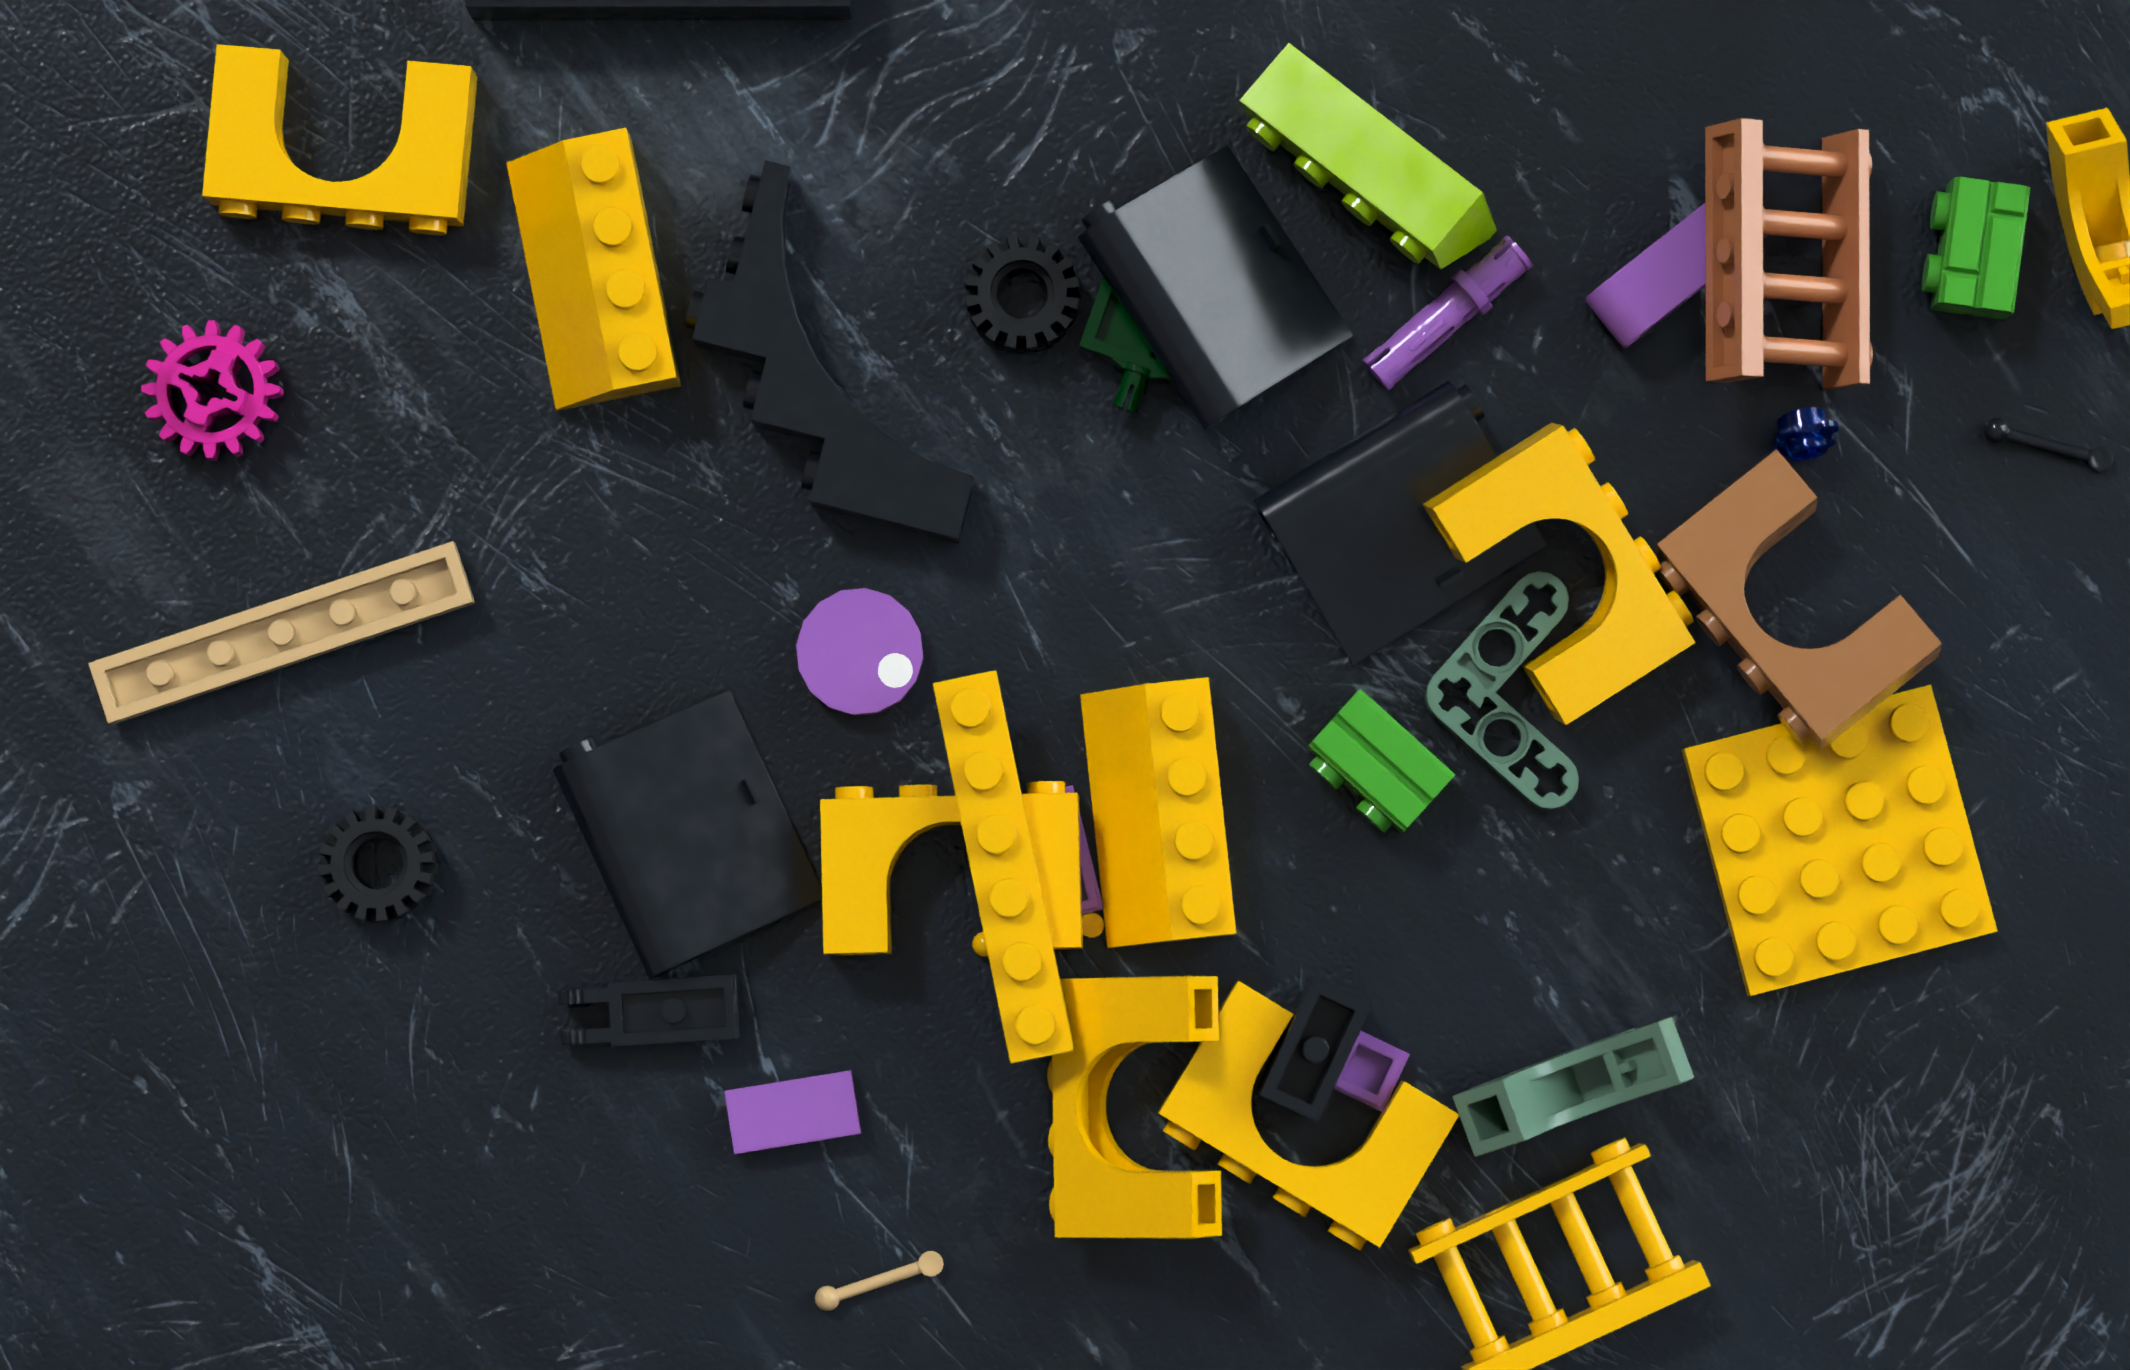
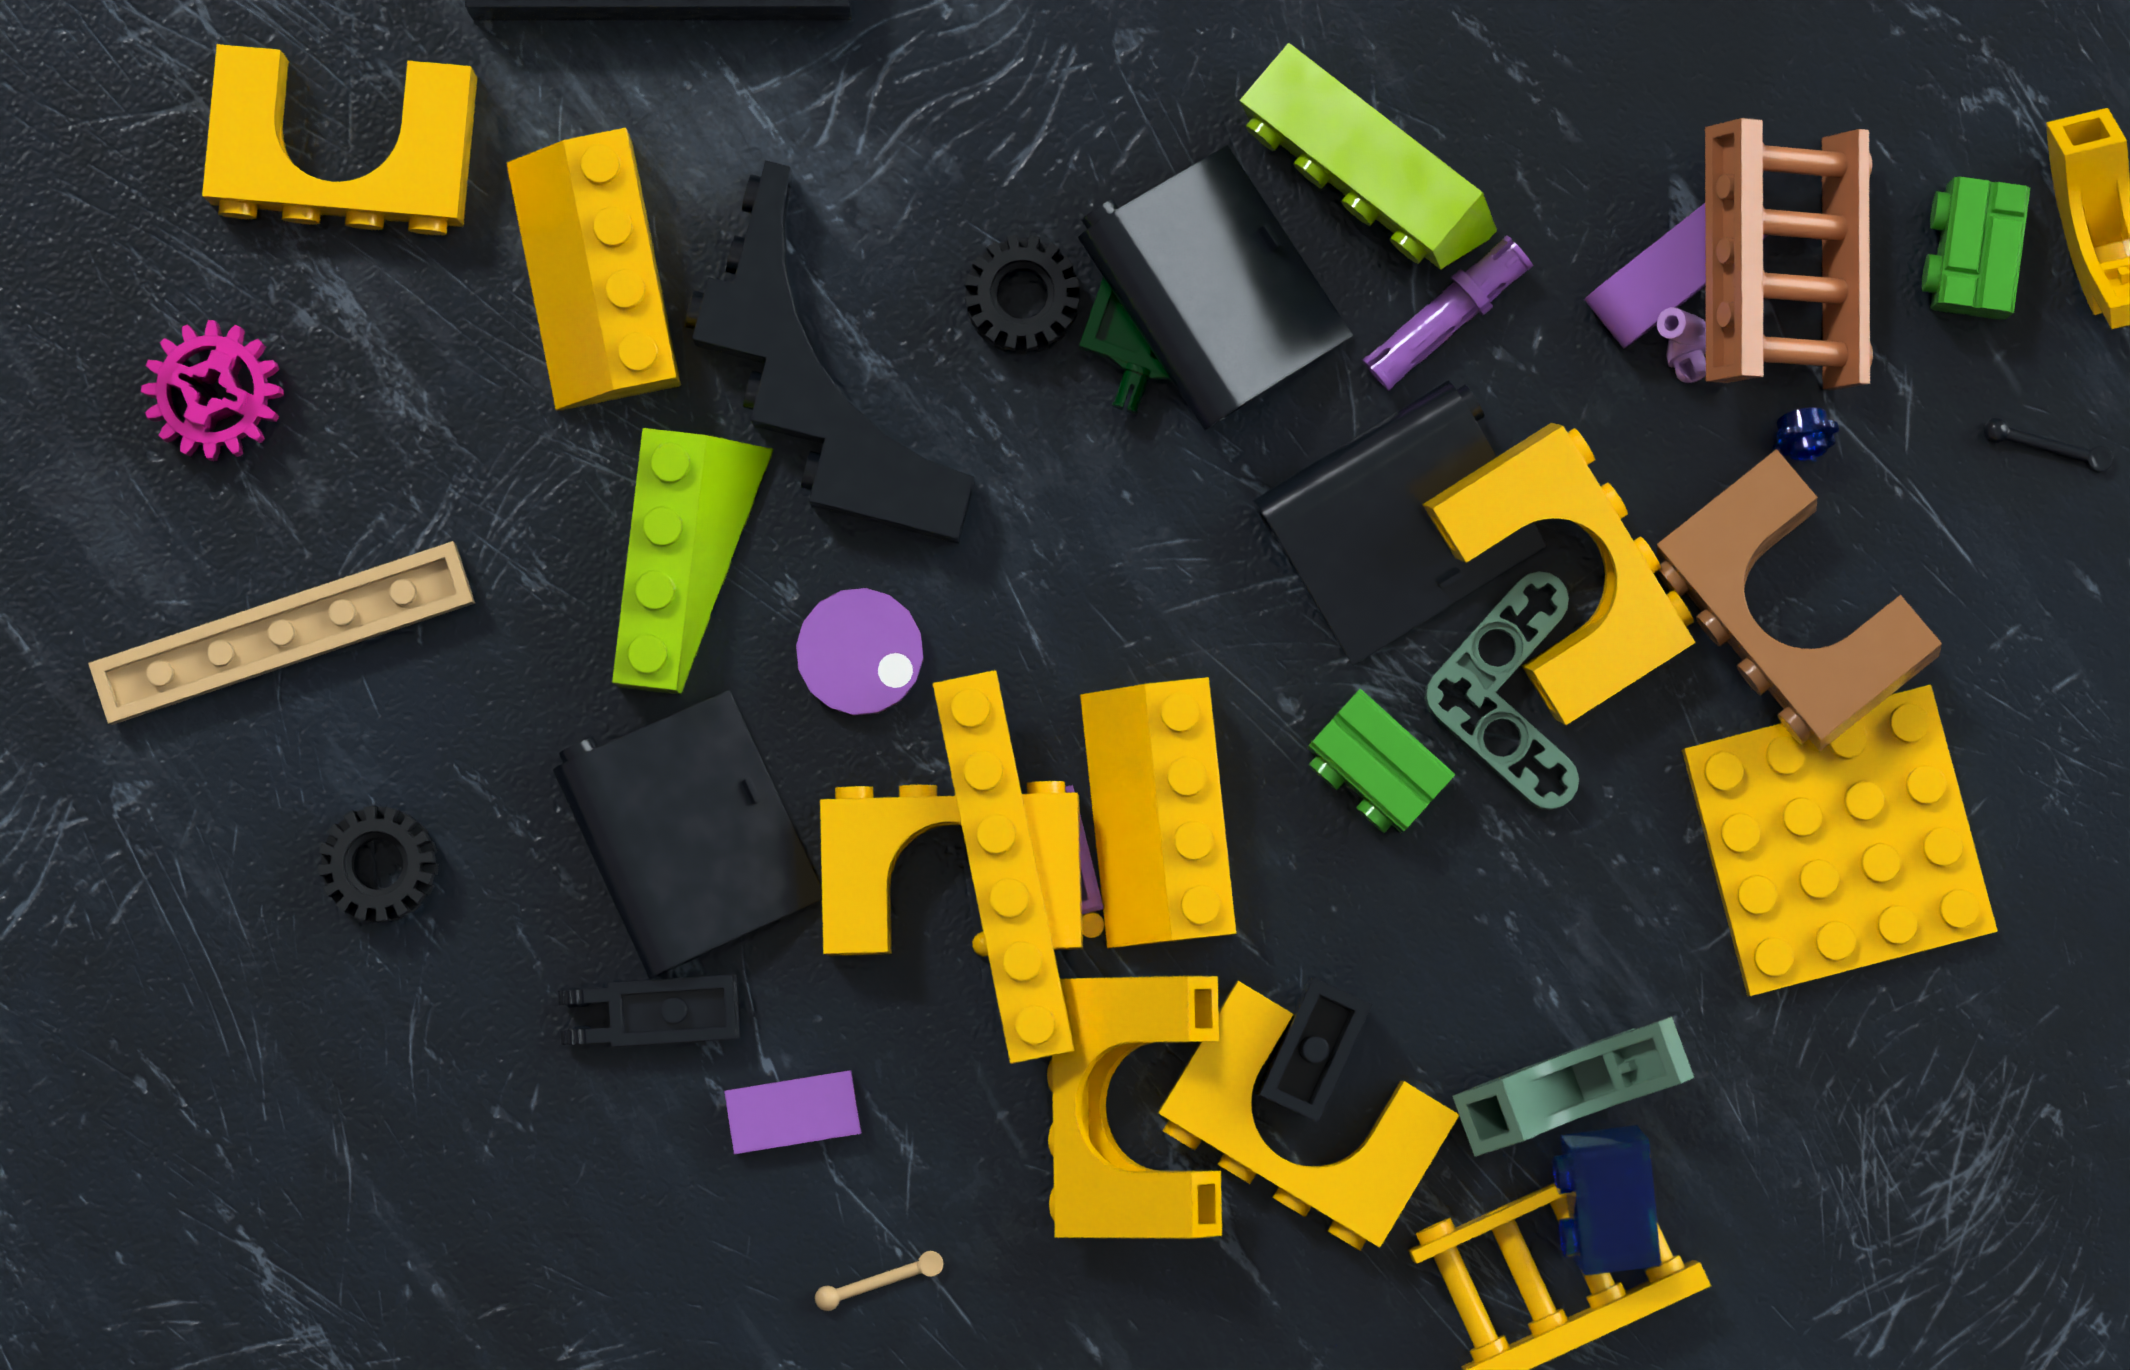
medium lavender tile [1334,1031,1410,1112] -> none
none -> lime wedge [612,428,774,694]
none -> clear blue brick [1553,1125,1662,1276]
none -> lavender arm [1657,307,1706,383]

